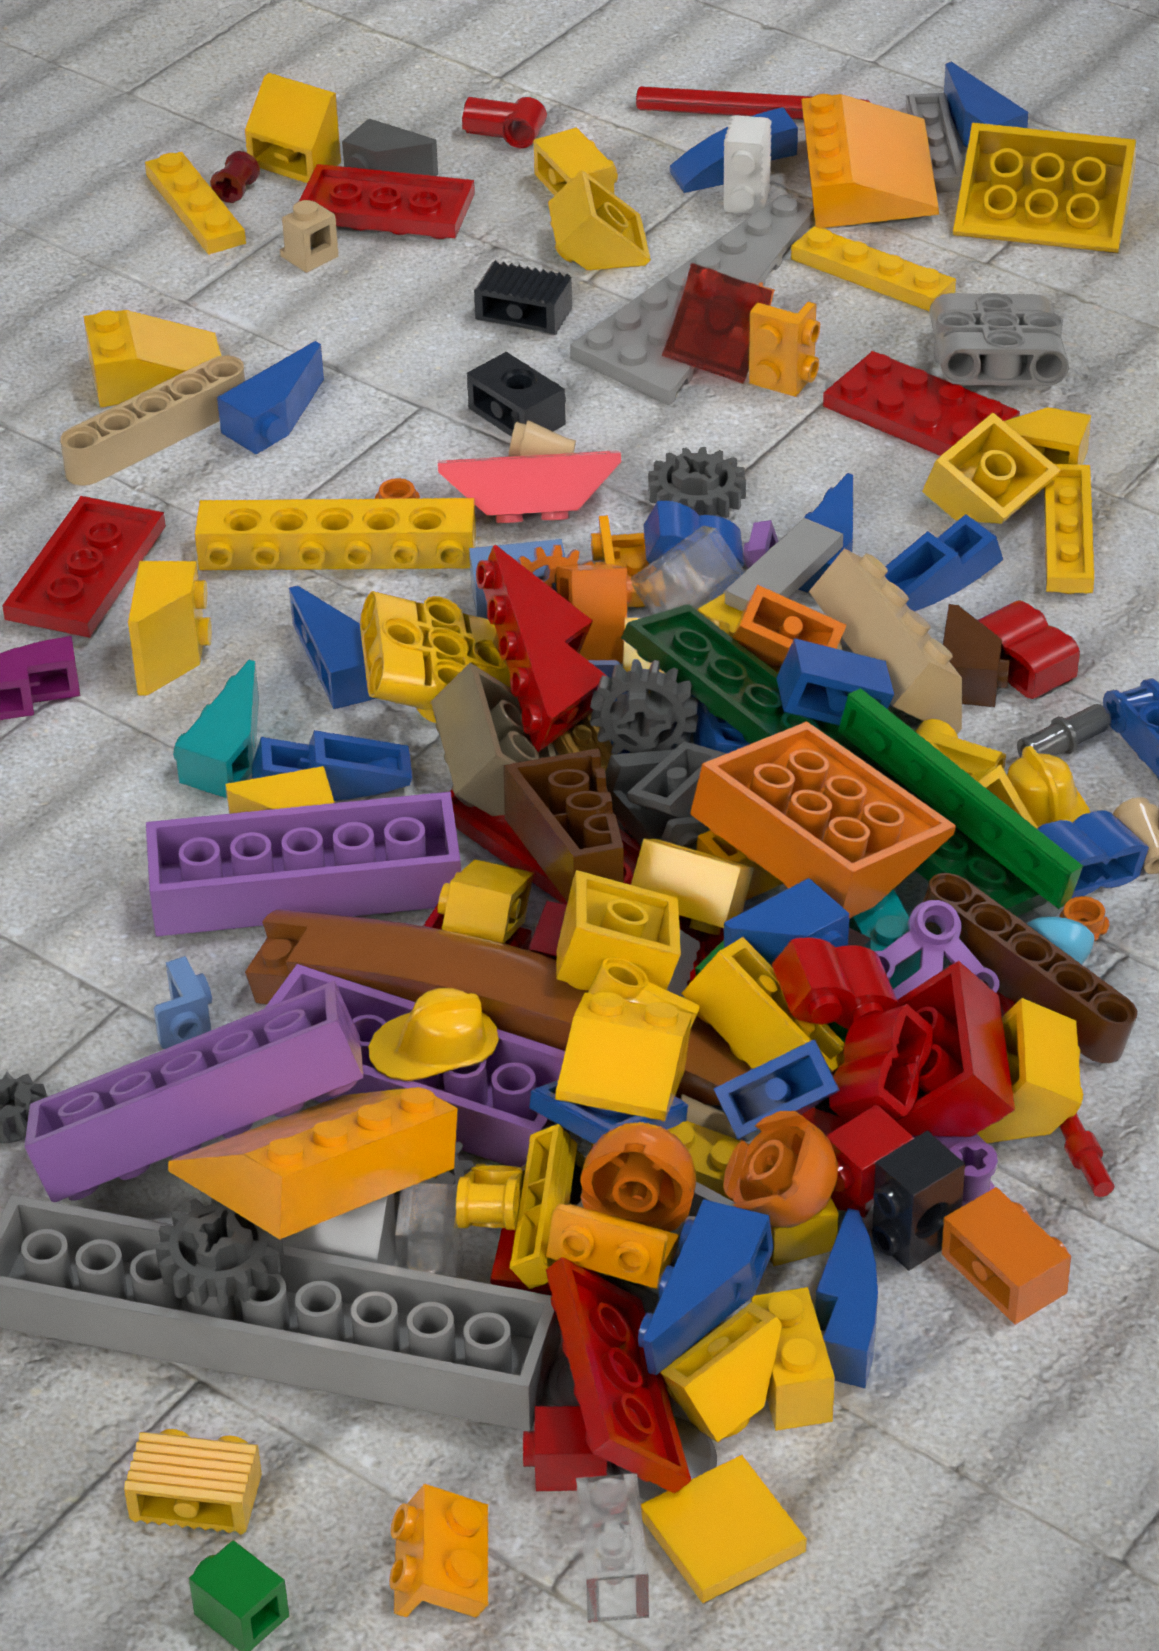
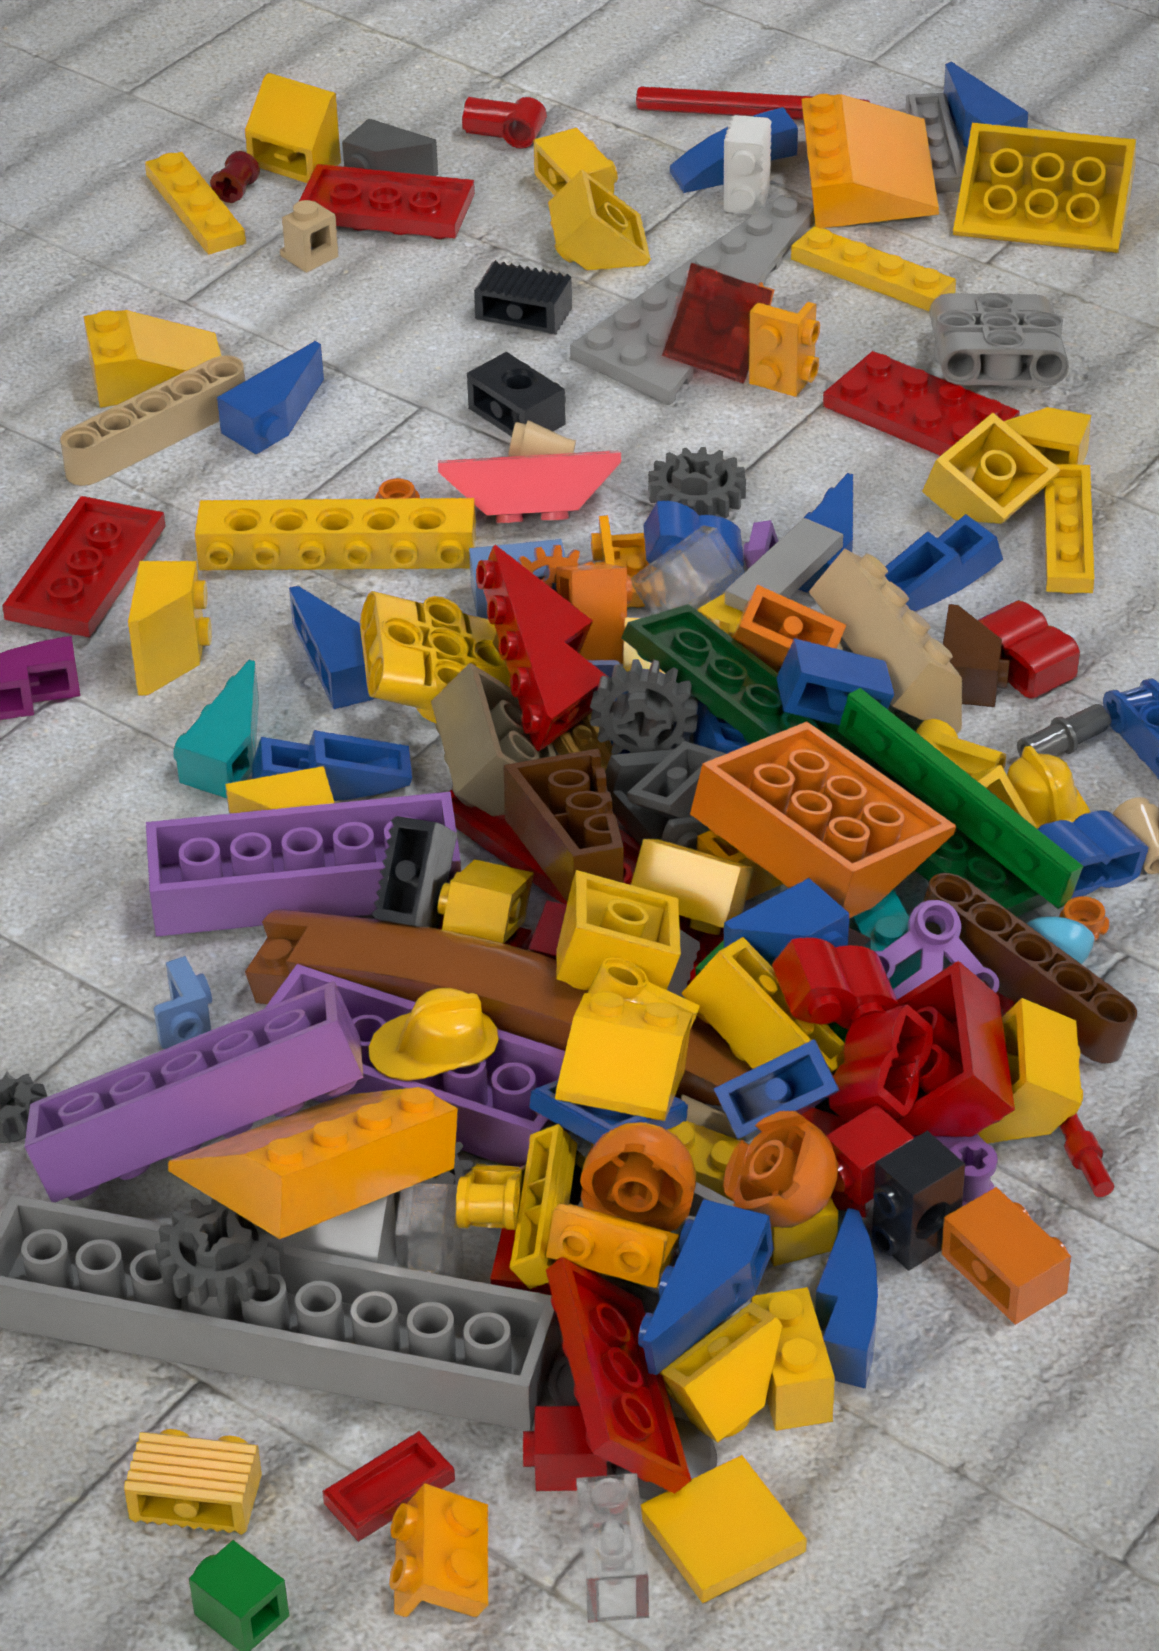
none -> red tile [322,1431,455,1542]
none -> black brick [372,816,458,929]

